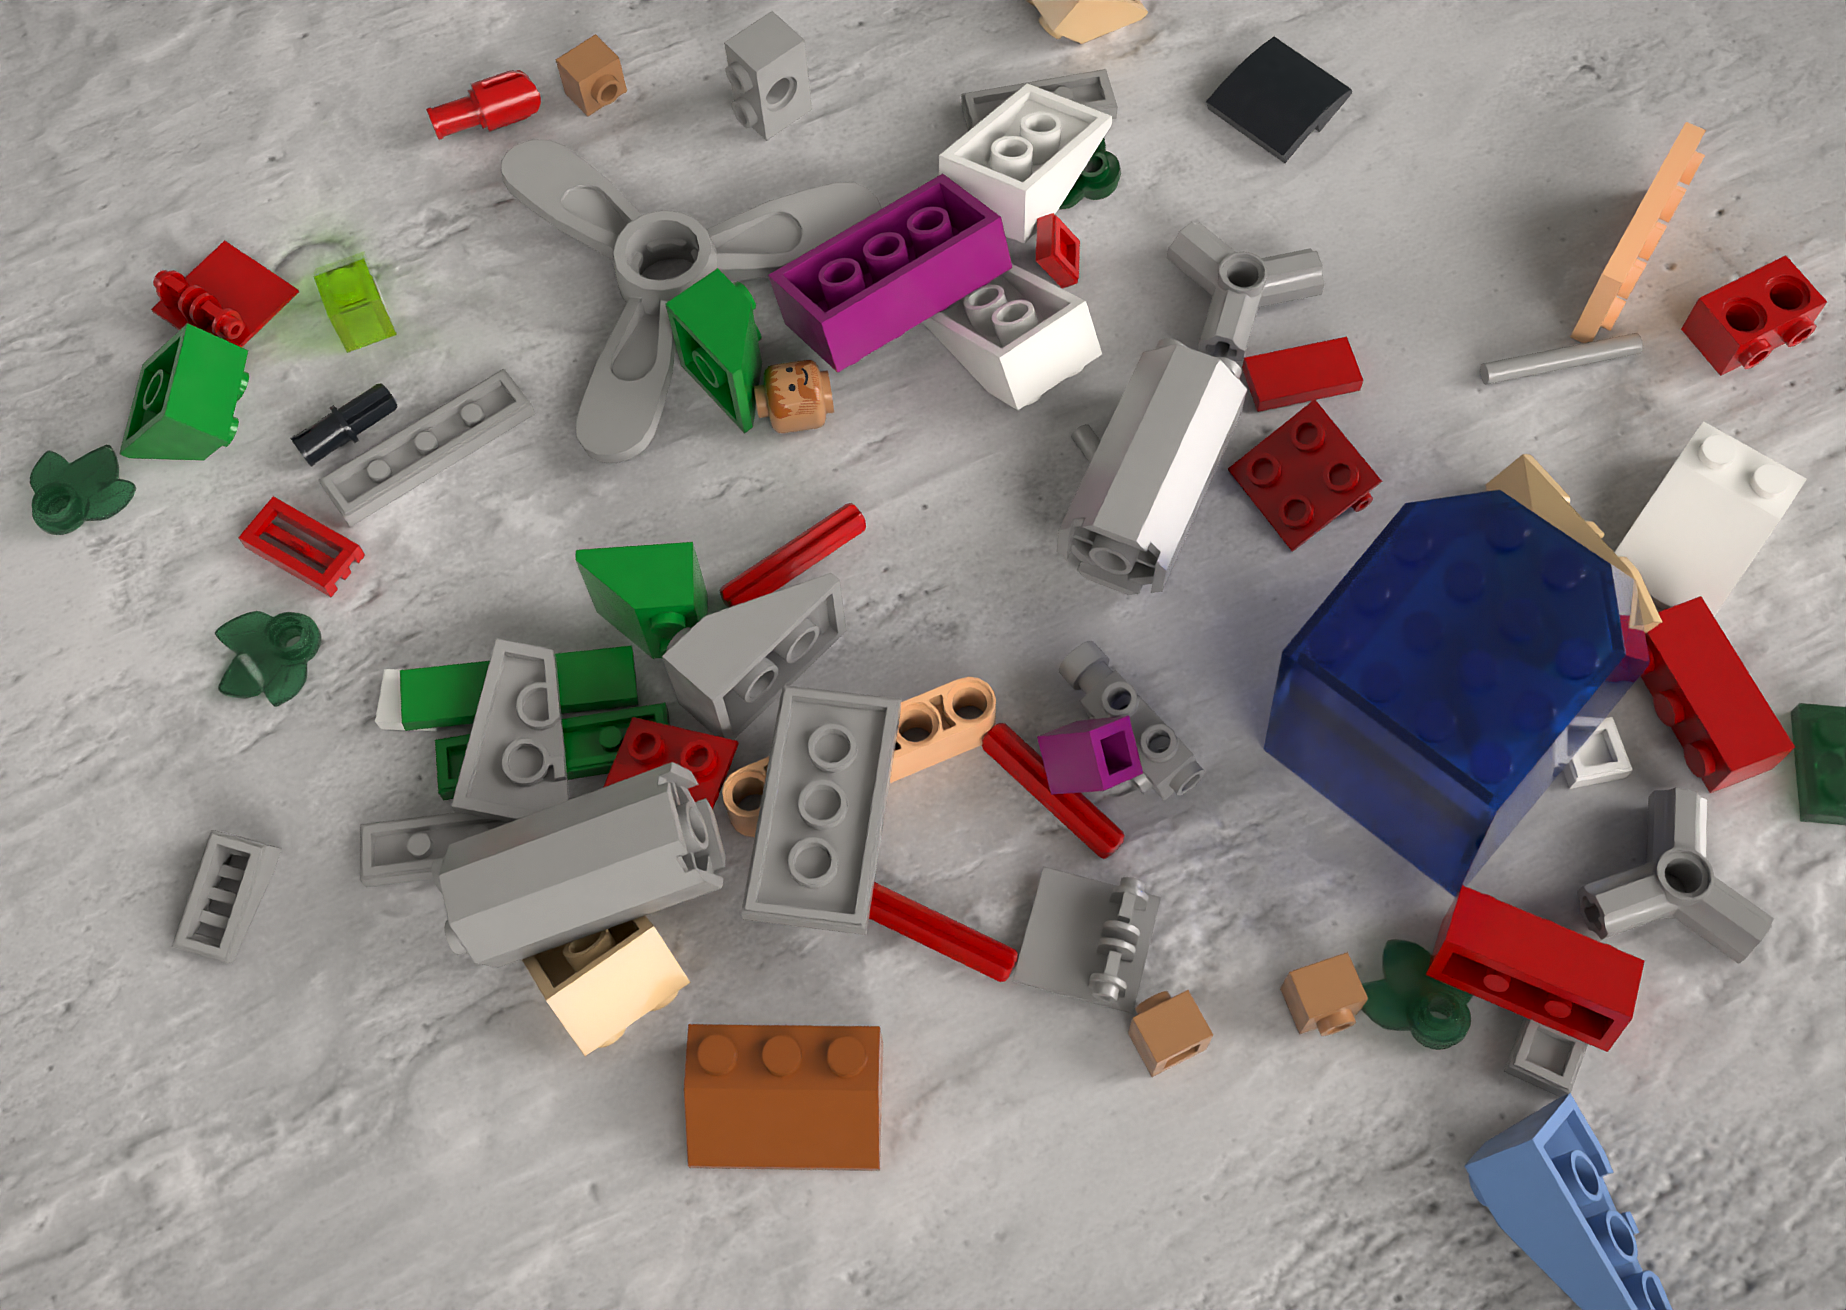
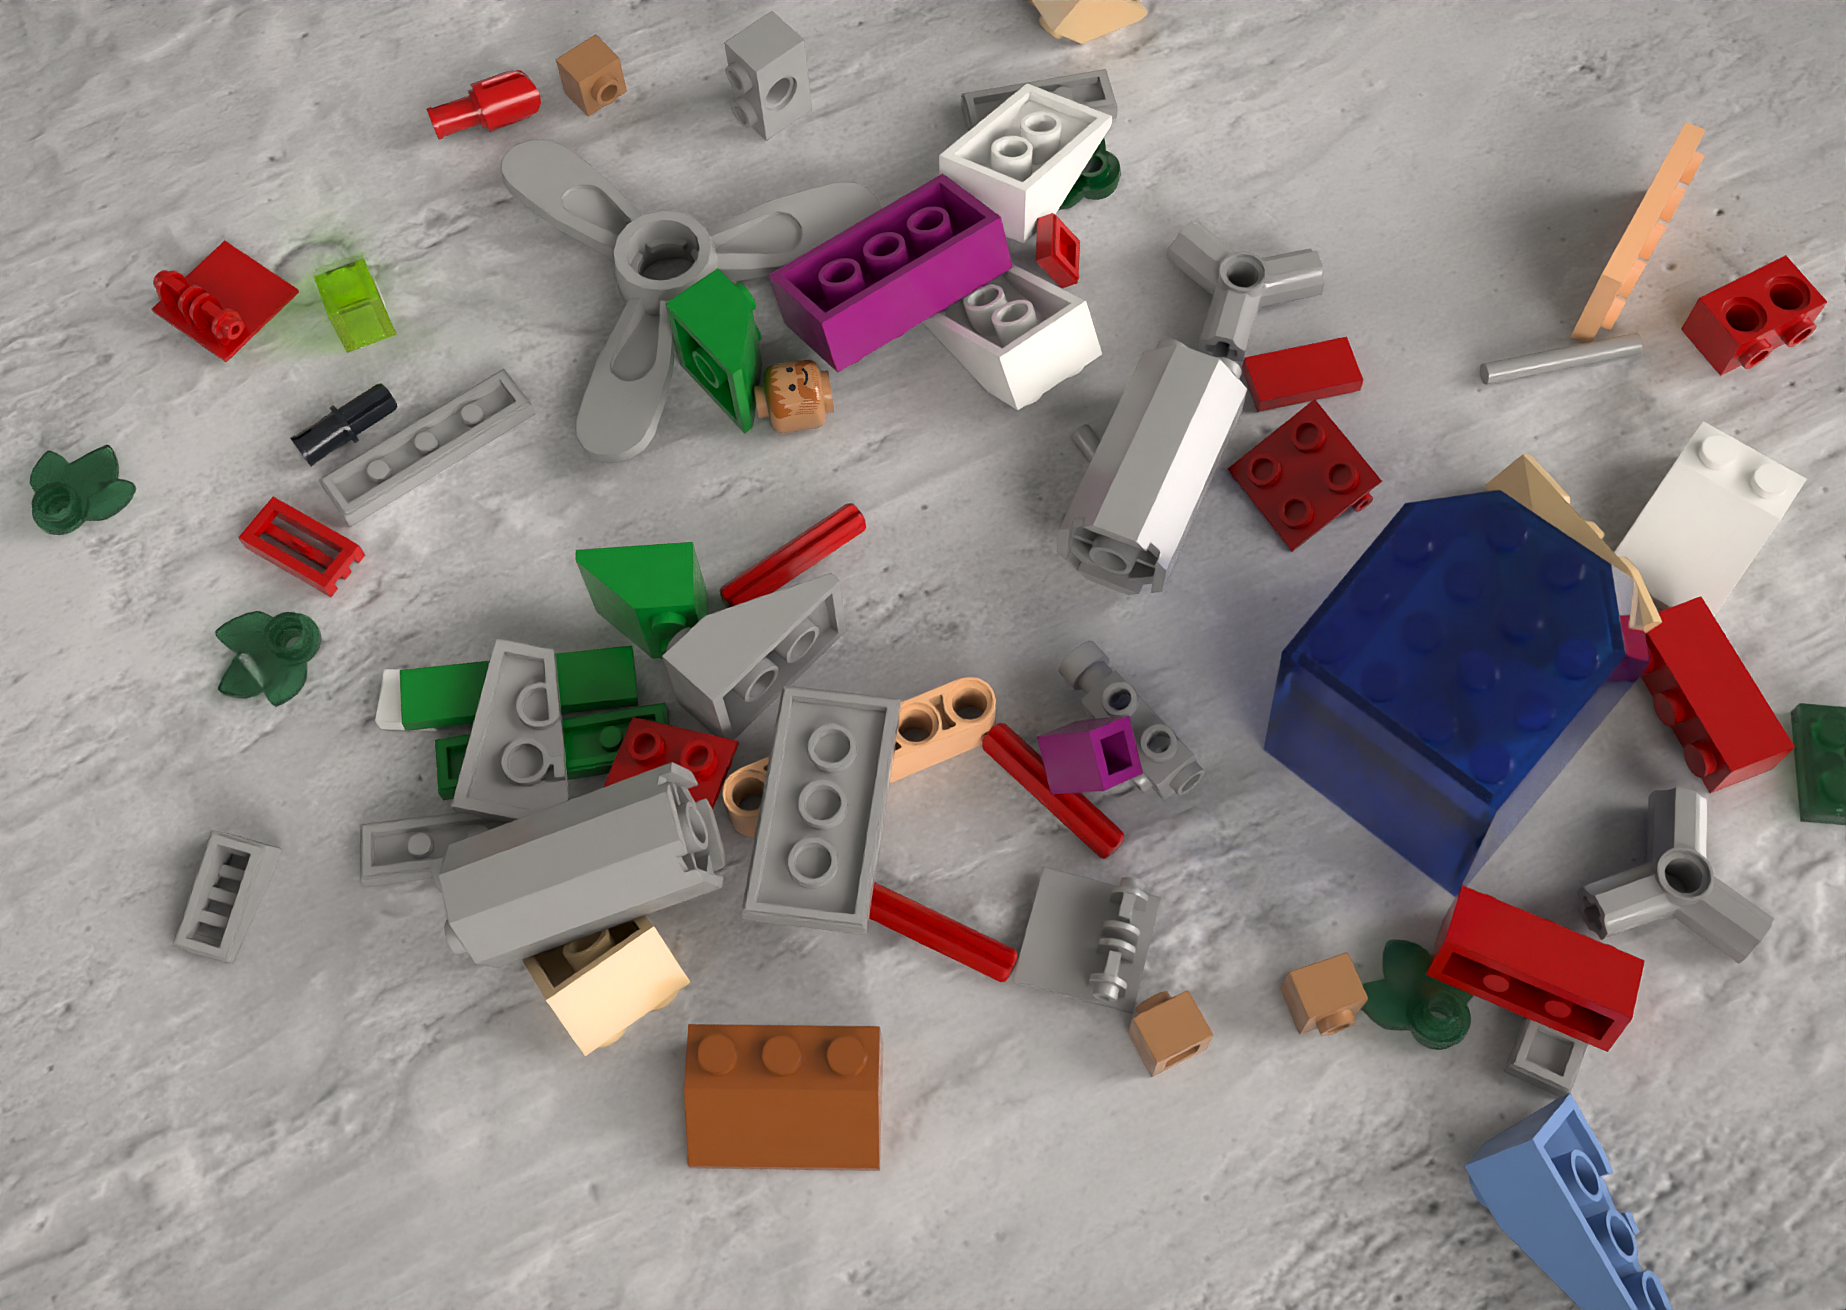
green slope [119,323,249,461] -> none
black slope [1206,36,1352,163] -> none
white tile [1550,717,1633,789] -> none

